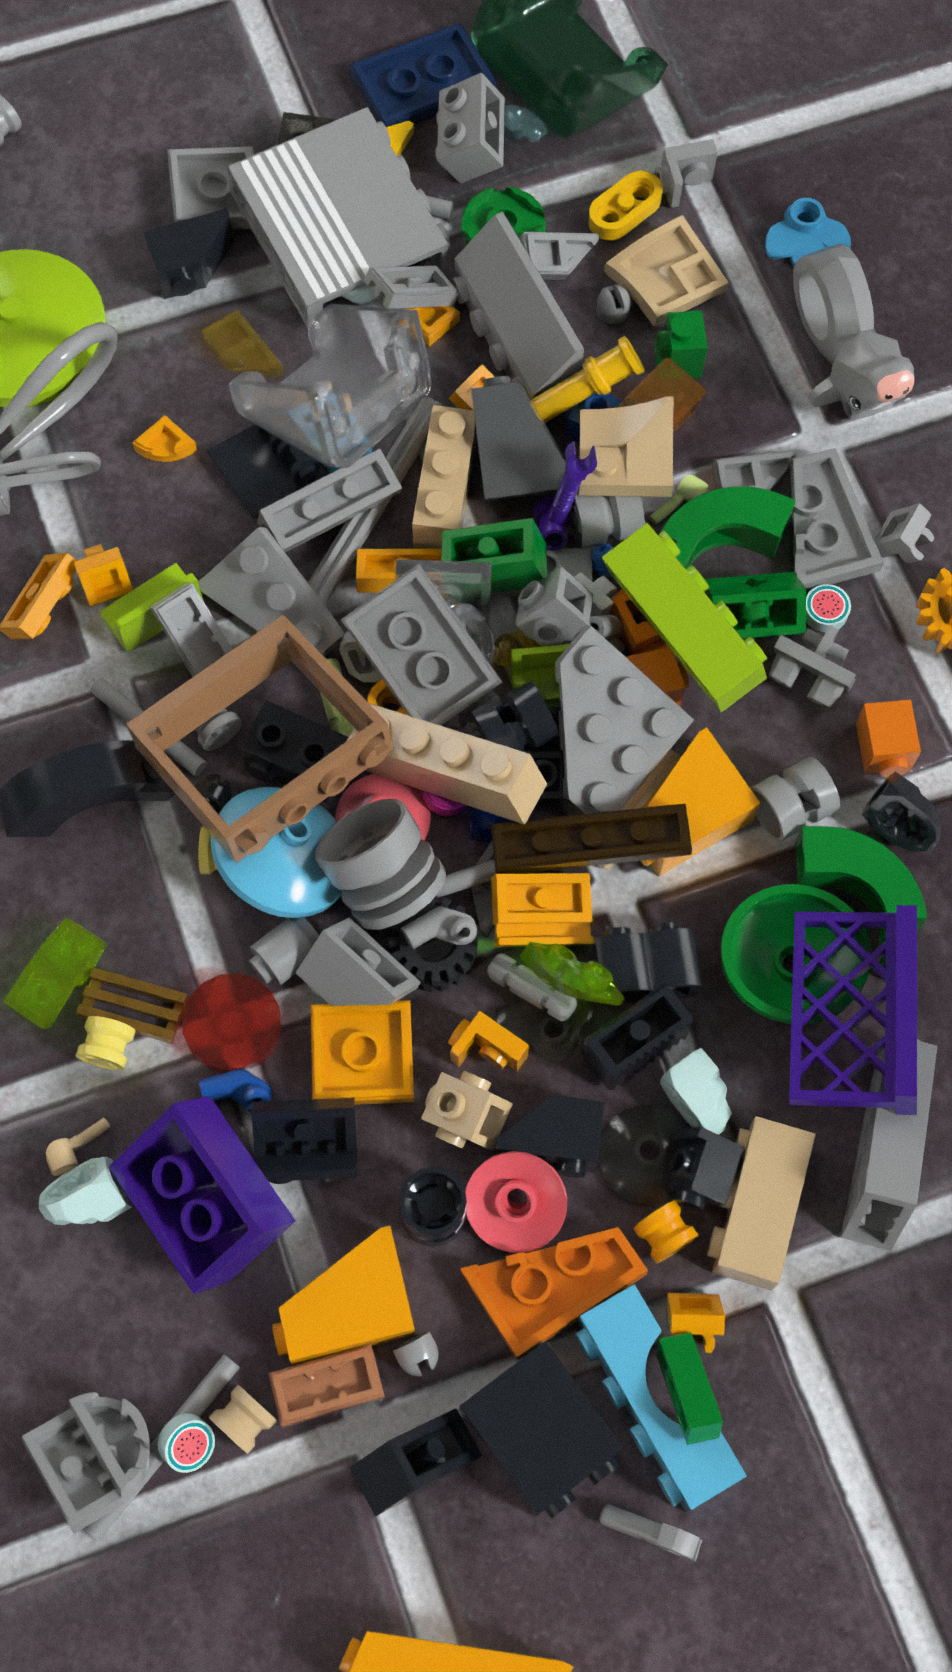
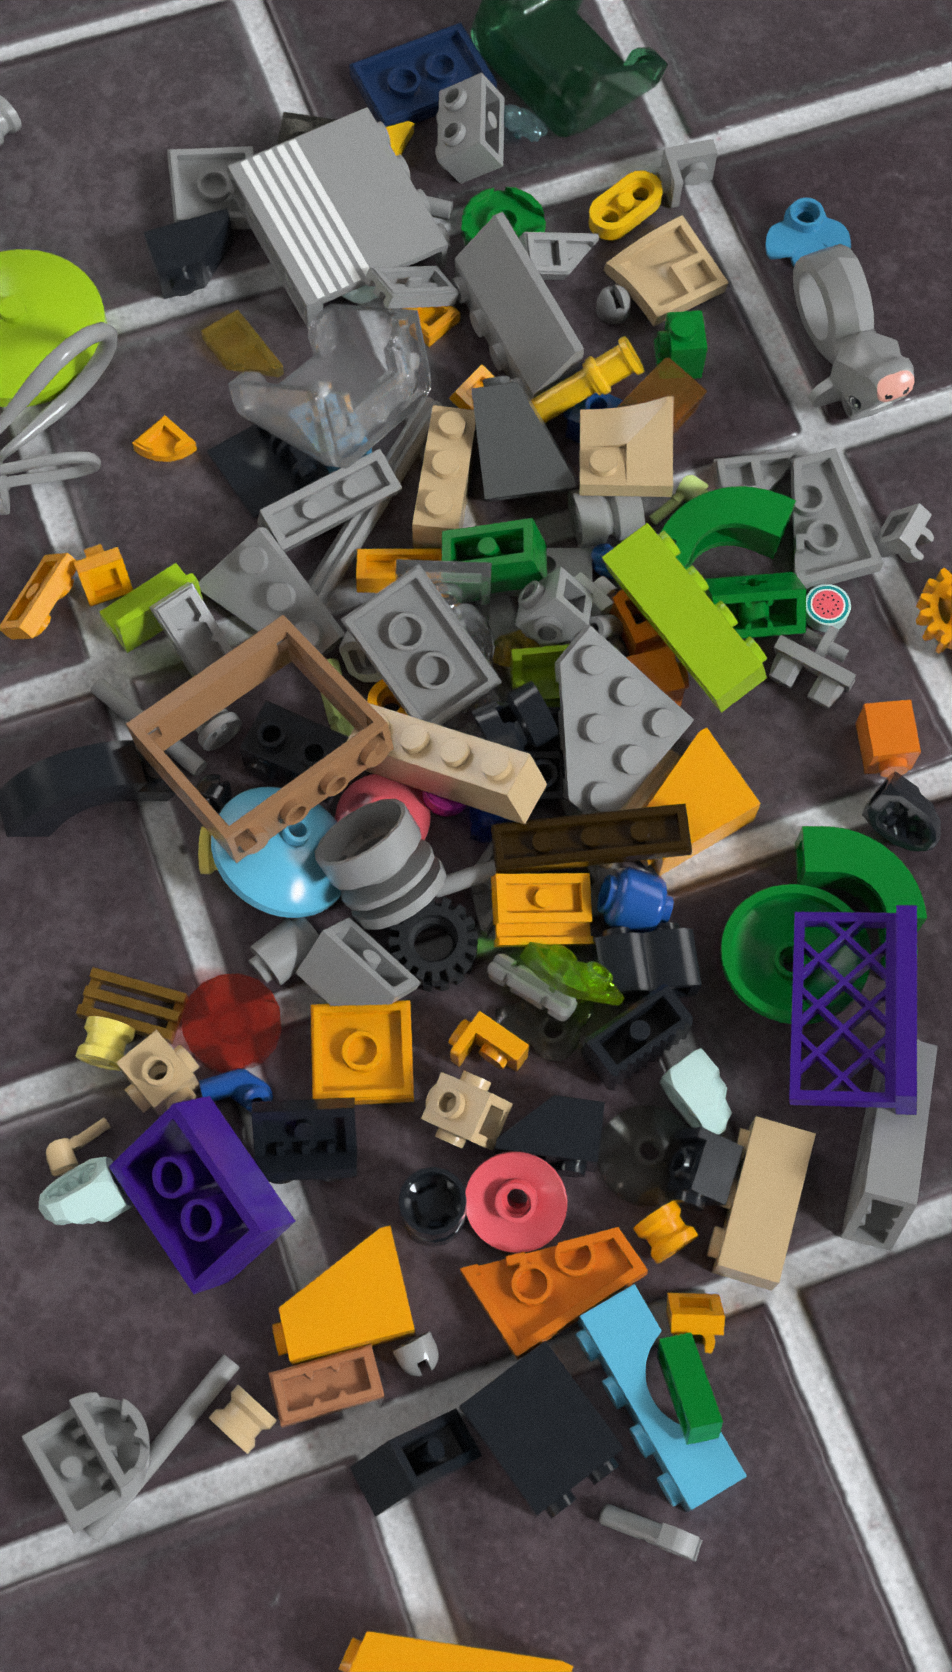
clear neon green slope [3,918,108,1029] -> none
tile [158,1414,215,1473] -> none
light grey arm [401,906,477,949] -> none
dark purple brick [533,442,597,551] -> none
light grey wheel [750,756,840,842] -> none
none -> tan brick [116,1030,200,1117]
none -> blue head [597,867,674,933]

